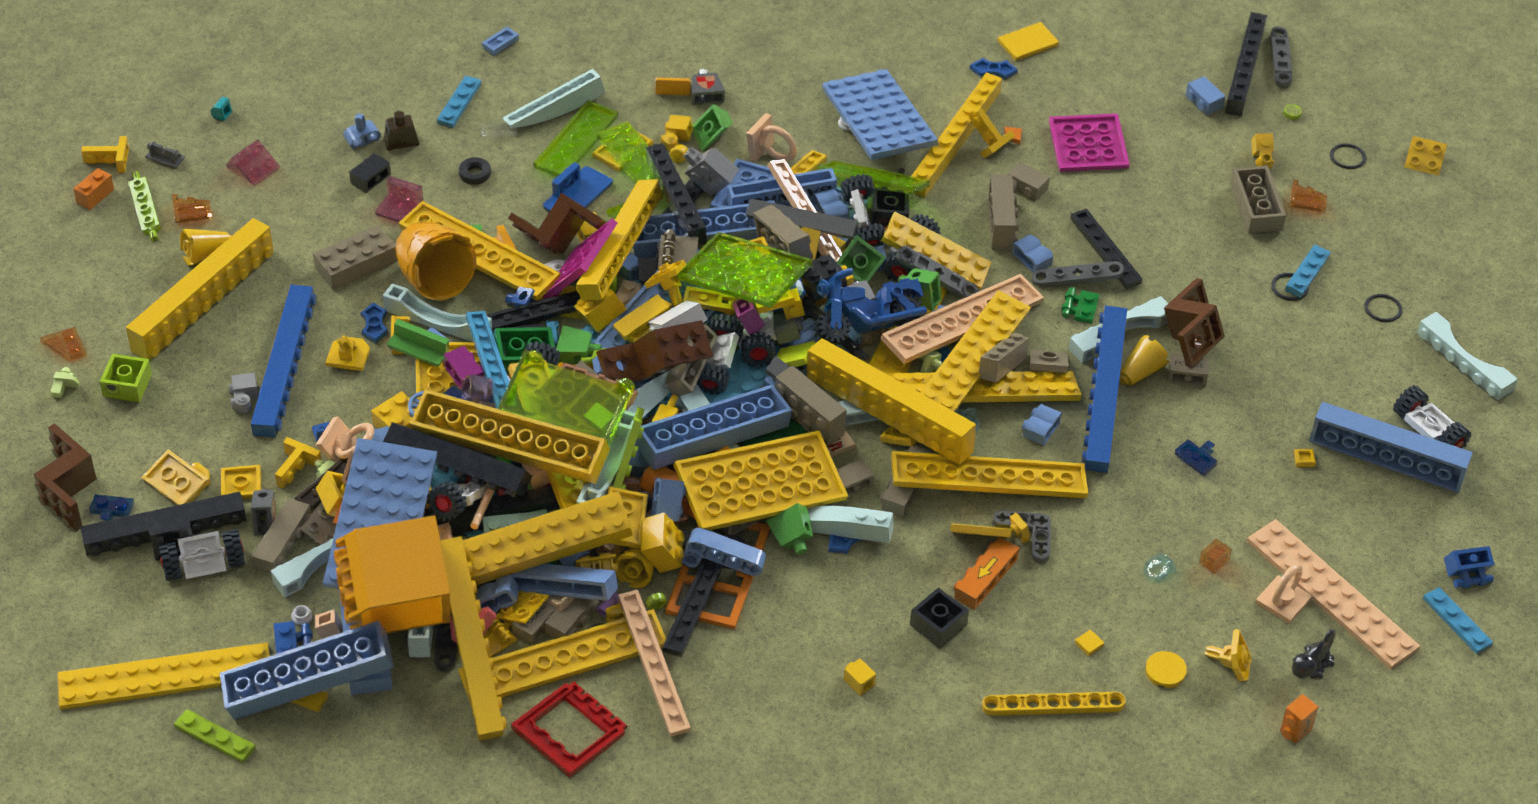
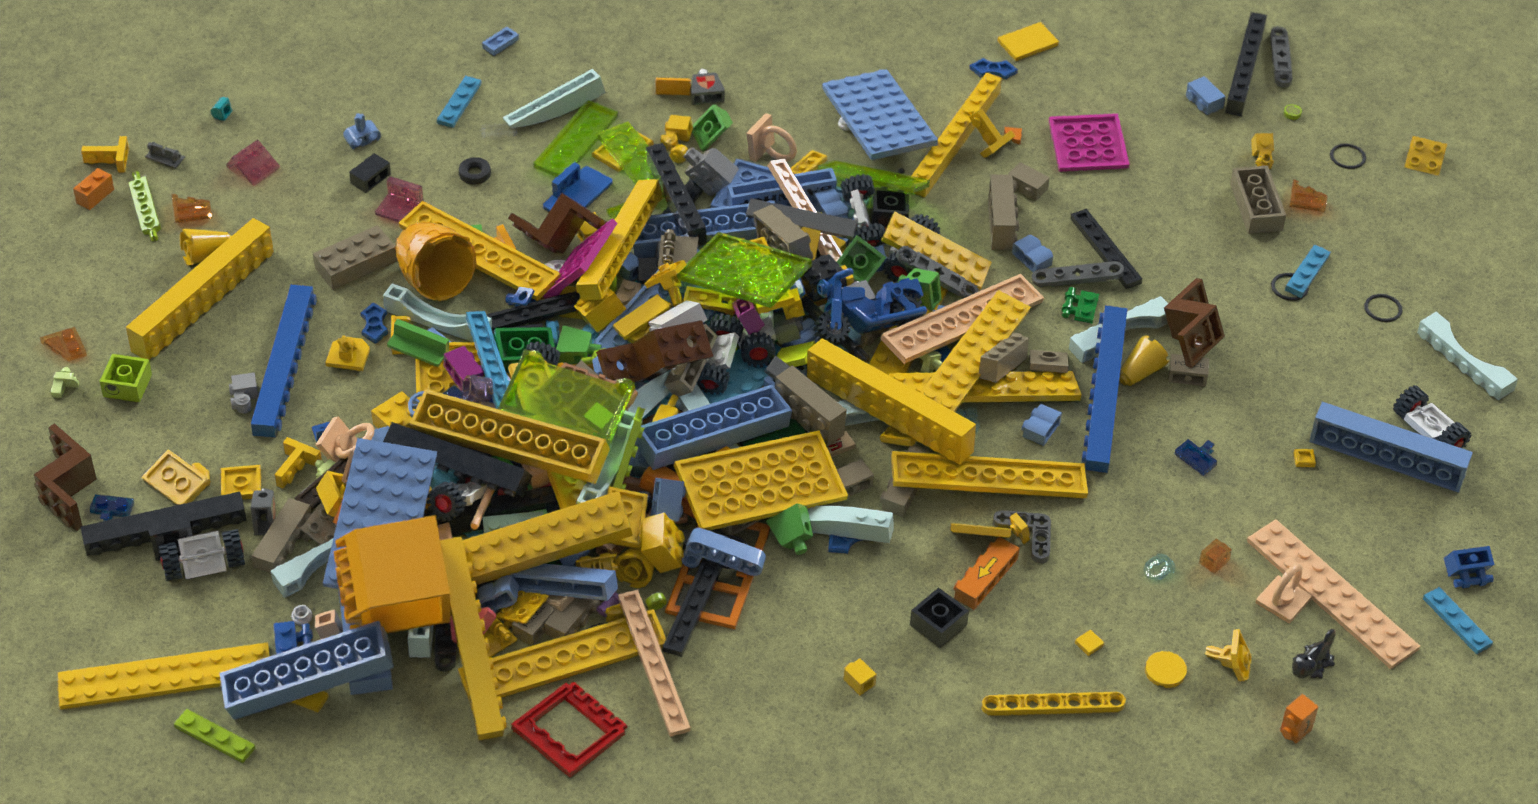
dark brown torso [384,111,420,151] -> none

